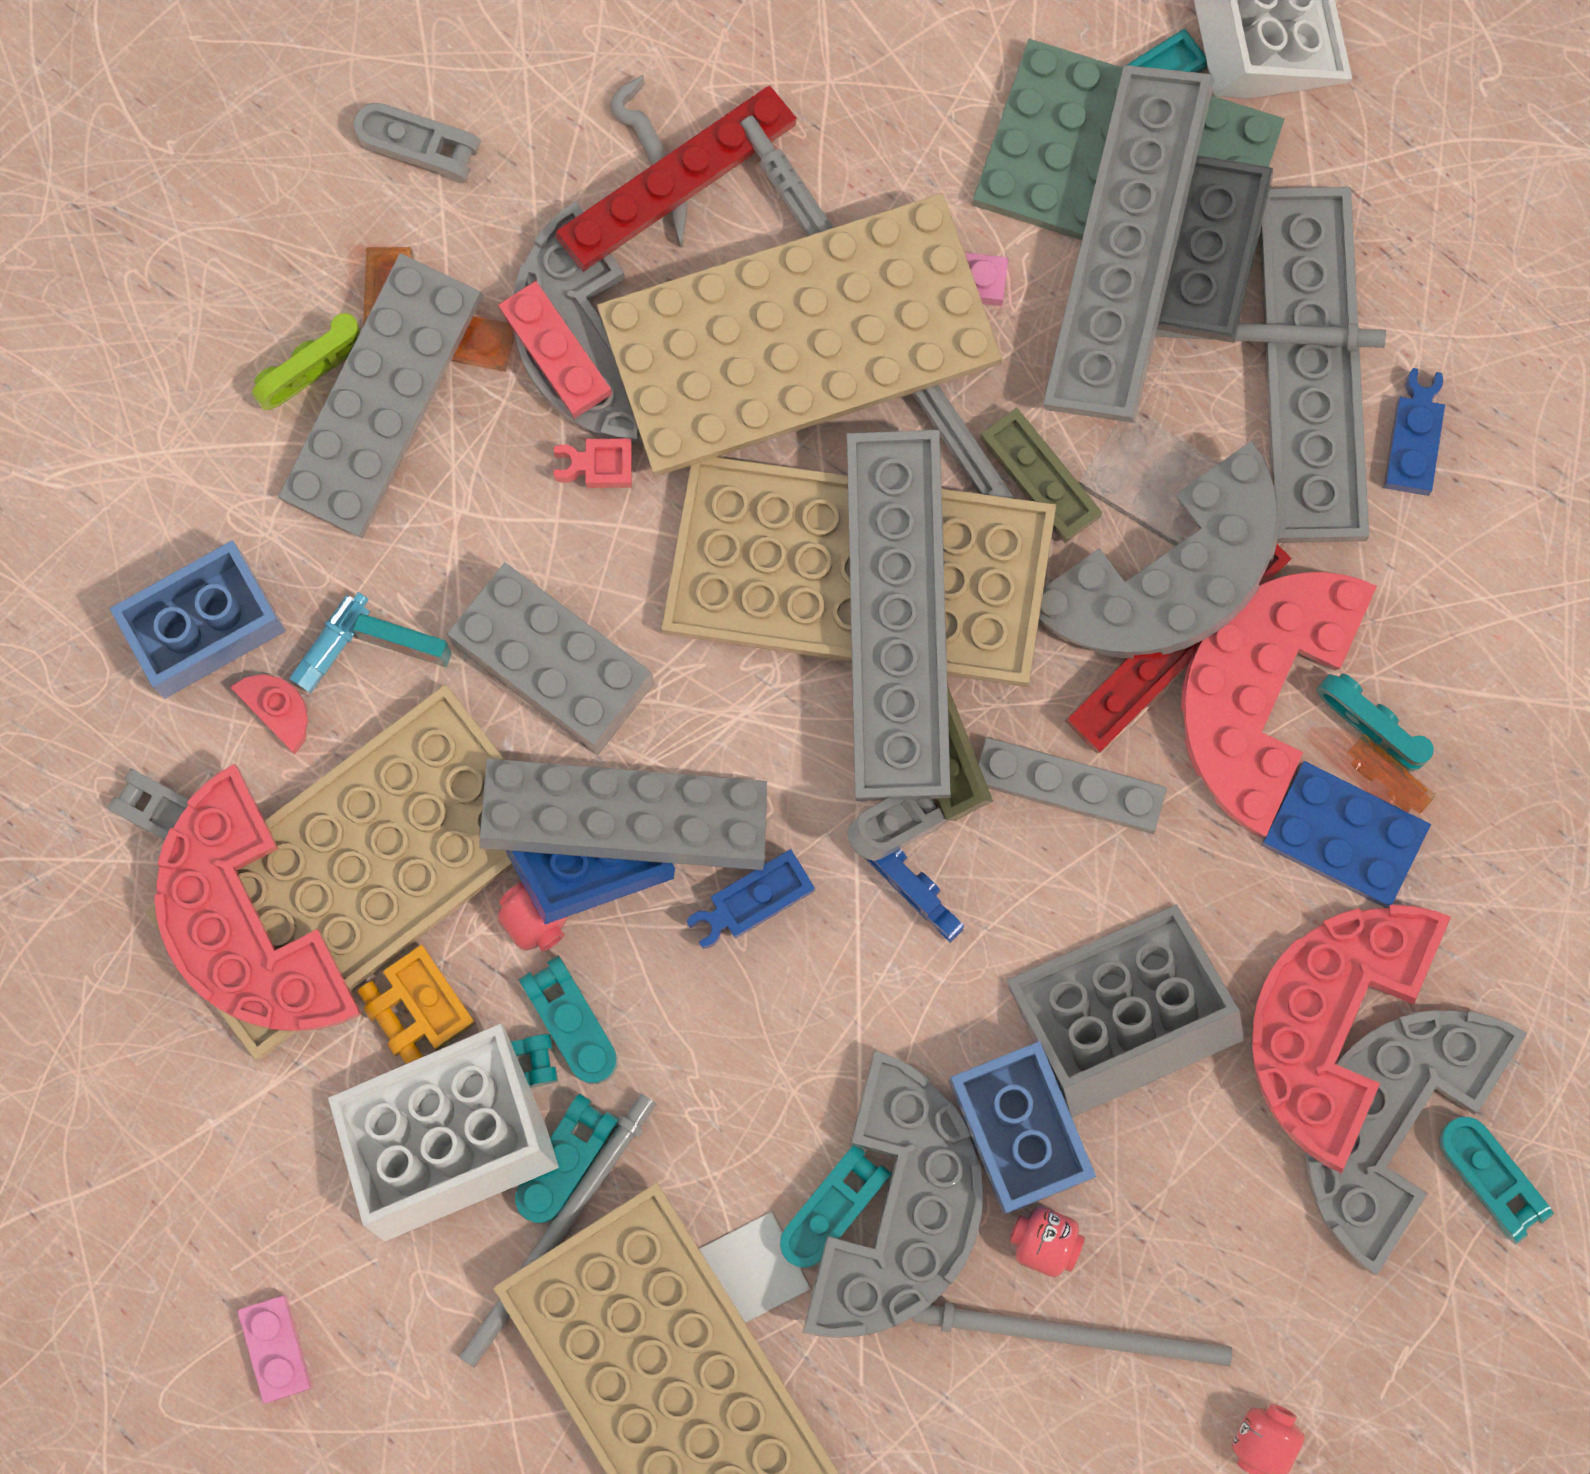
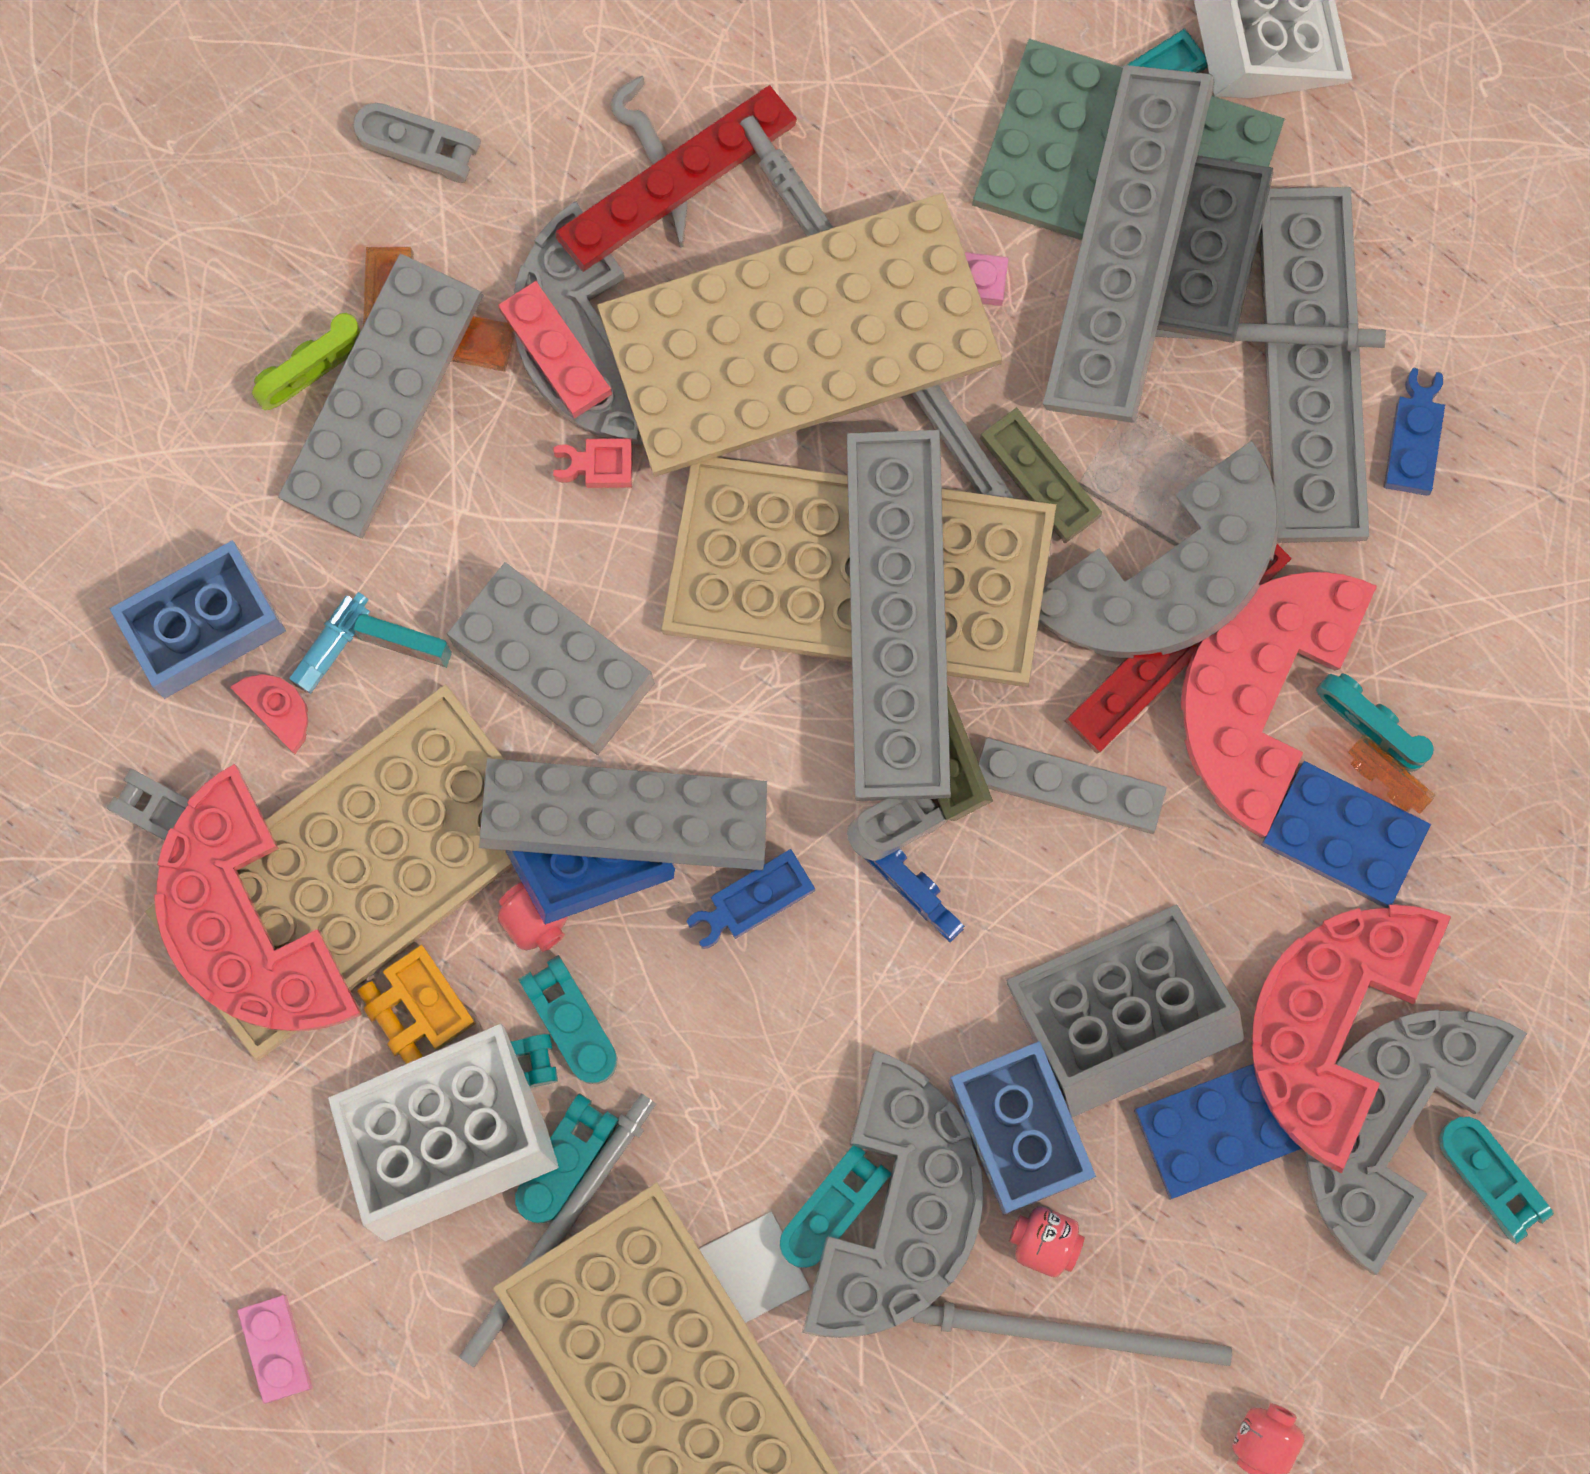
none -> blue plate [1134,1064,1302,1200]

